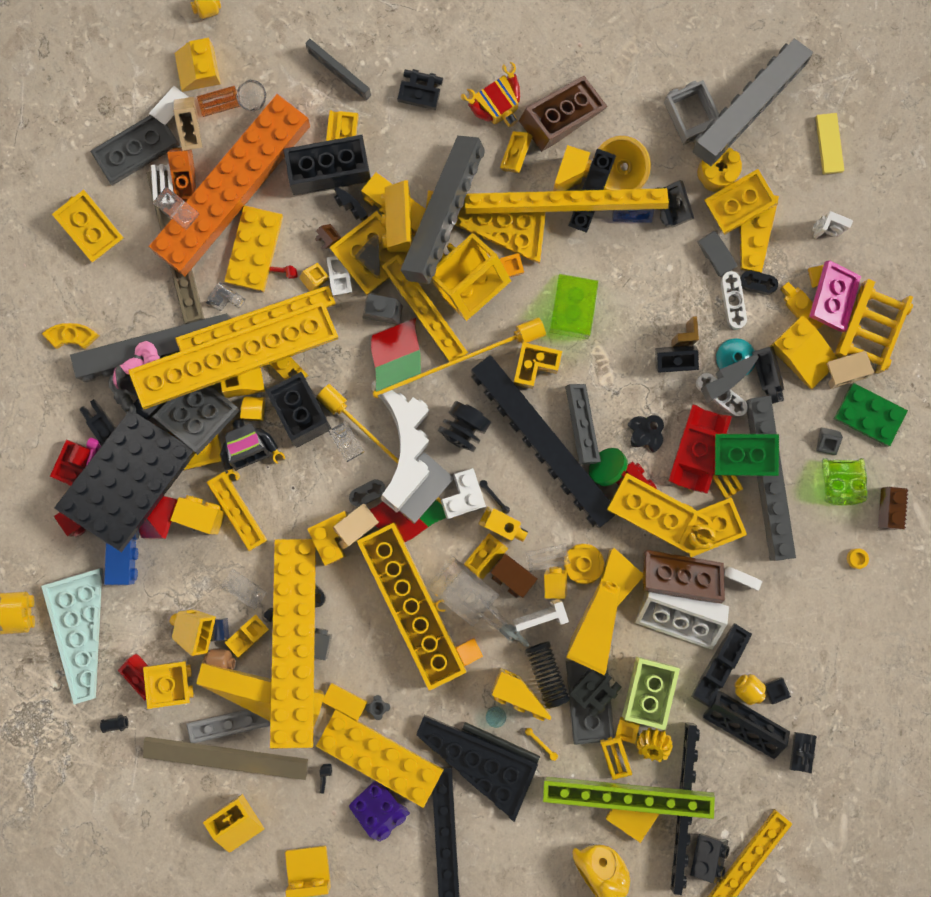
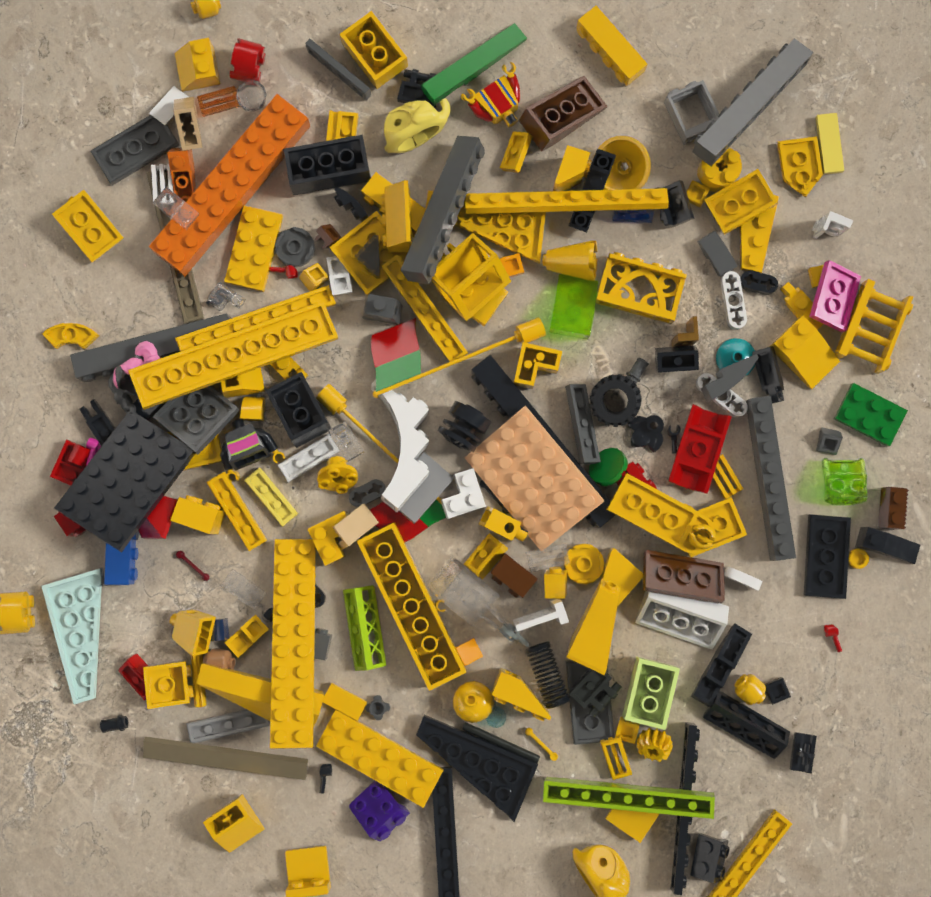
green plate [715,434,779,476] -> none
tan panel [827,351,874,389] -> none
none -> dark red hinge [176,551,210,581]
none -> yellow axle [191,654,206,708]
none -> red brick [230,38,266,84]
none -> light yellow tile [244,467,298,527]
none -> dark grey tile [275,227,315,268]
none -> white tile [278,434,340,483]
none -> yellow plate [317,456,358,494]
none -> yellow brick [339,11,408,89]
none -> lime fence [343,585,386,671]
none -> light yellow piece [384,99,450,153]
none -> green slope [422,23,527,106]
none -> yellow cylinder [453,681,494,723]
none -> light nougat plate [464,406,604,552]
none -> yellow slope [471,289,508,326]
none -> yellow cone [542,240,598,281]
none -> yellow brick [576,5,648,86]
none -> black tyre [589,374,642,427]
none -> yellow fence [595,252,687,324]
none -> dark grey pin [626,358,649,383]
none -> black hand [667,425,681,454]
none -> yellow tile [686,180,710,208]
none -> yellow tile [777,136,823,197]
none -> black tile [804,514,851,599]
none -> red hand [824,624,842,652]
none -> black slope [855,527,920,564]

